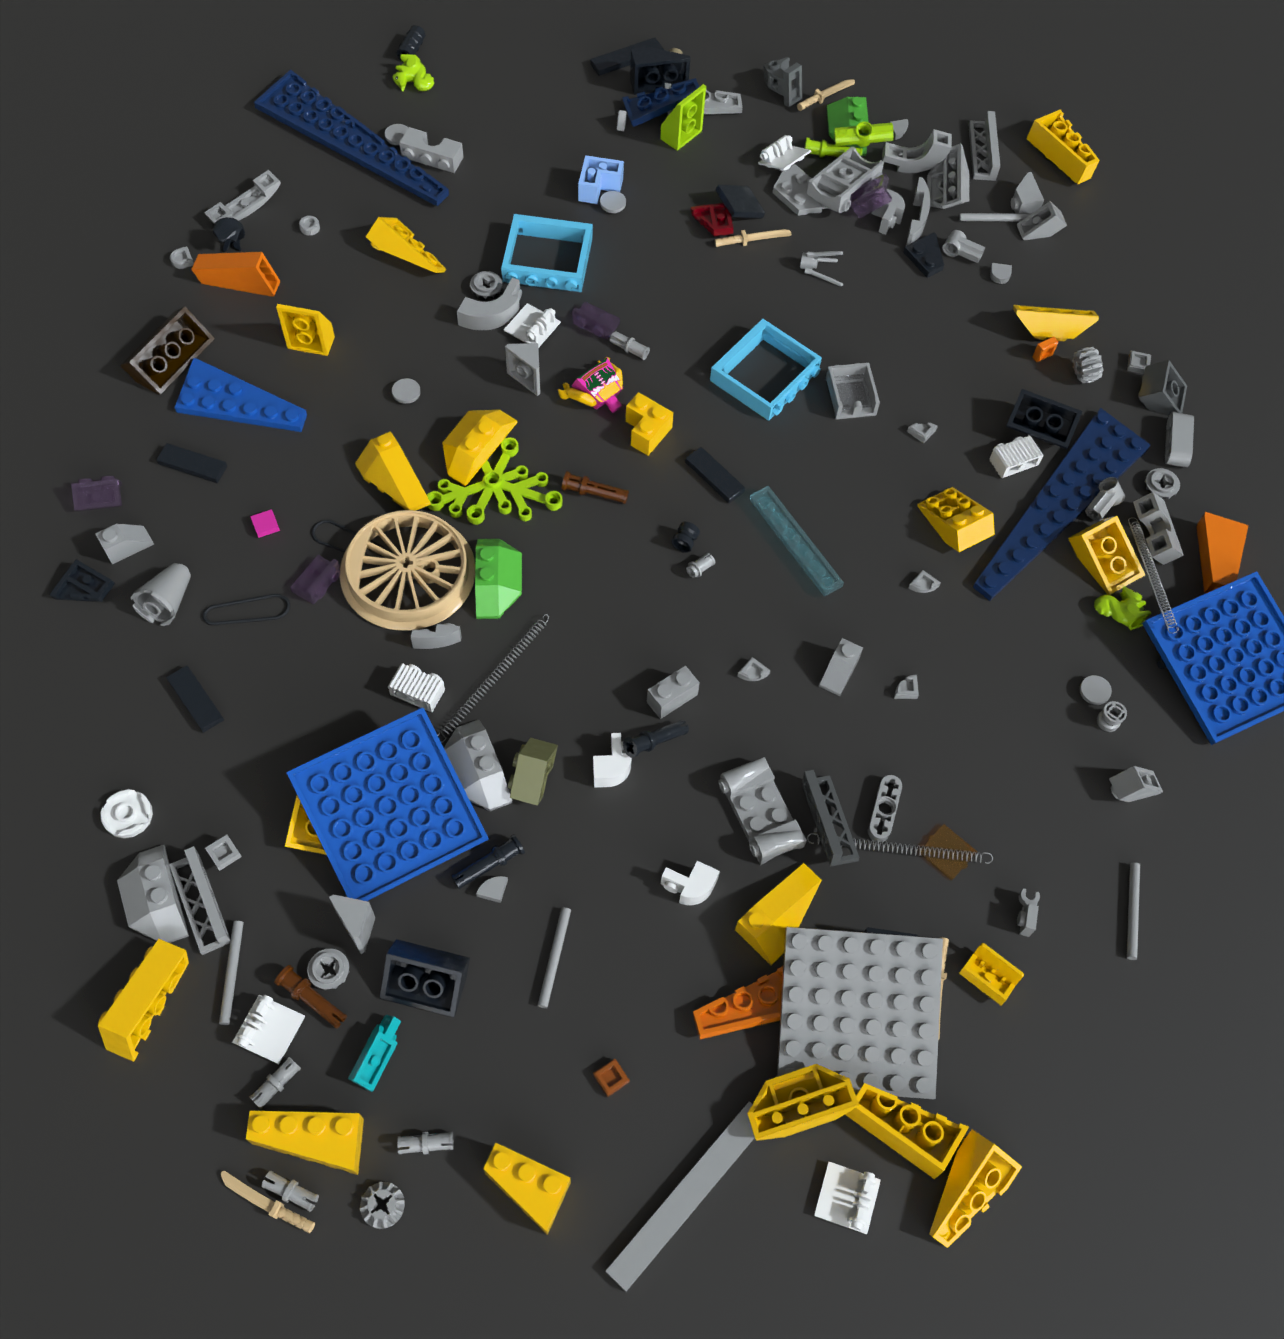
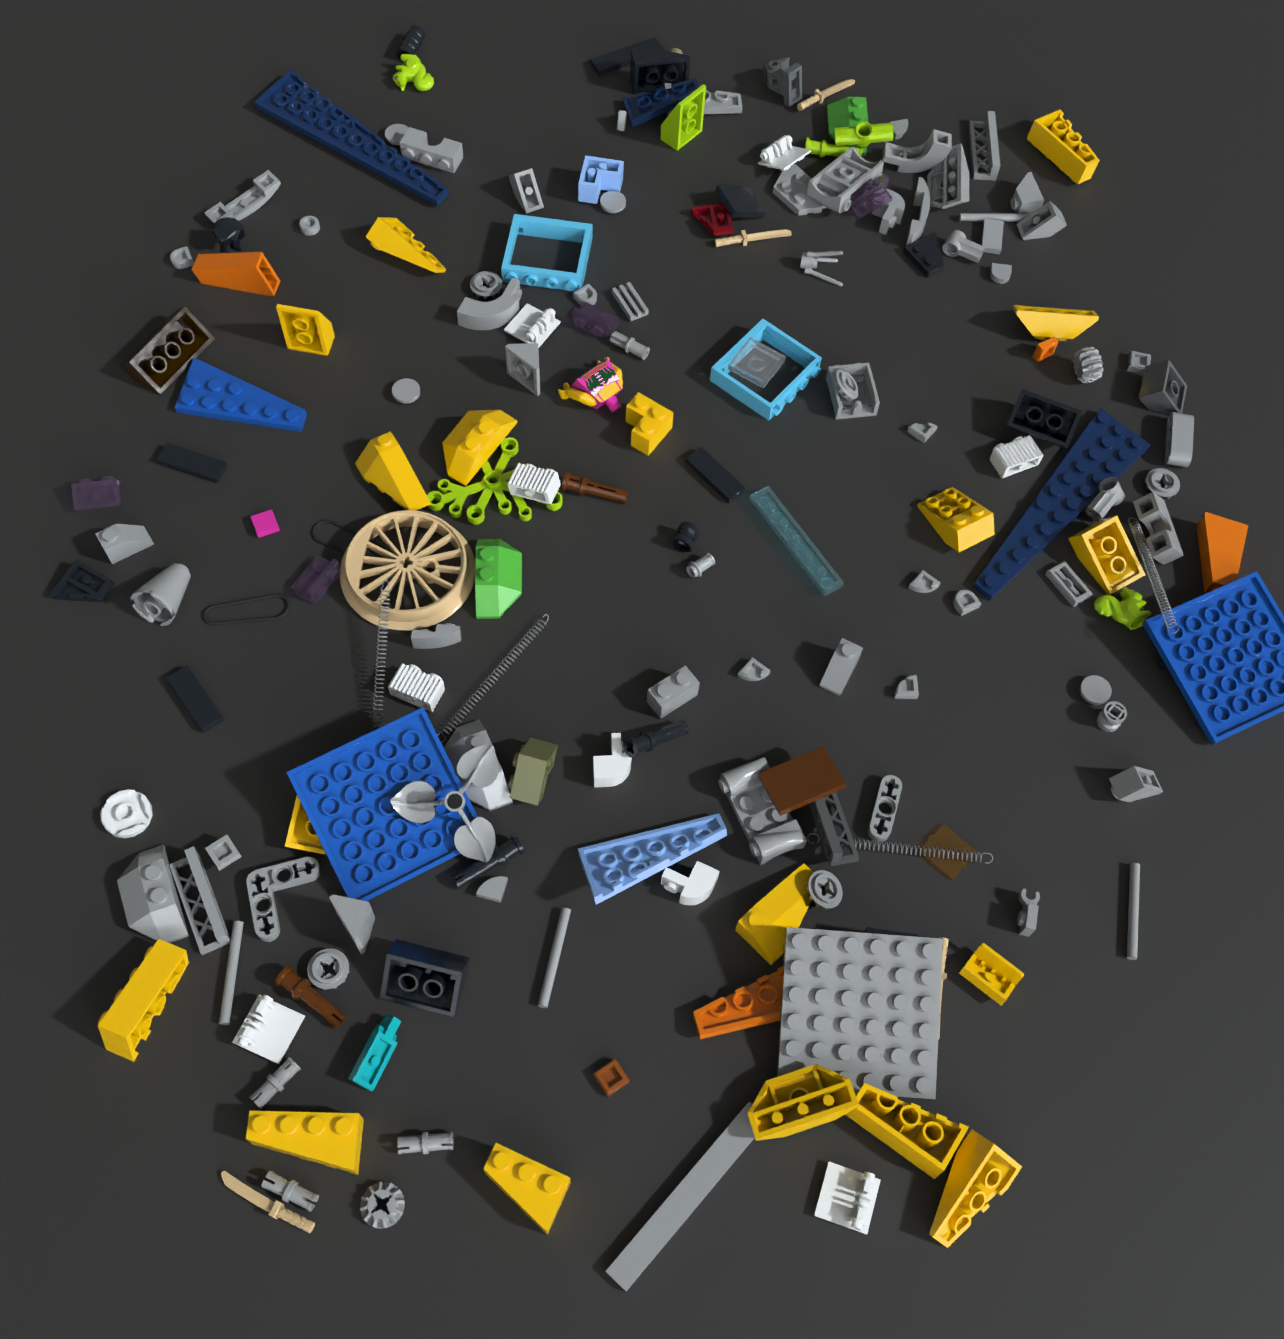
none -> light grey beam [246,857,321,942]
none -> light grey piece [371,580,391,731]
none -> light grey plant [390,744,499,862]
none -> white brick [507,463,560,504]
none -> light grey slope [508,168,544,214]
none -> light grey tile [573,284,597,307]
none -> light blue wing [578,813,727,905]
none -> light grey tile [612,282,649,322]
none -> clear tile [728,337,786,388]
none -> reddish brown tile [758,746,846,816]
none -> light grey gear [806,870,843,910]
none -> light grey gear [832,370,858,401]
none -> light grey tile [953,590,981,616]
none -> light grey tile [981,218,1004,255]
none -> light grey tile [1045,561,1093,607]

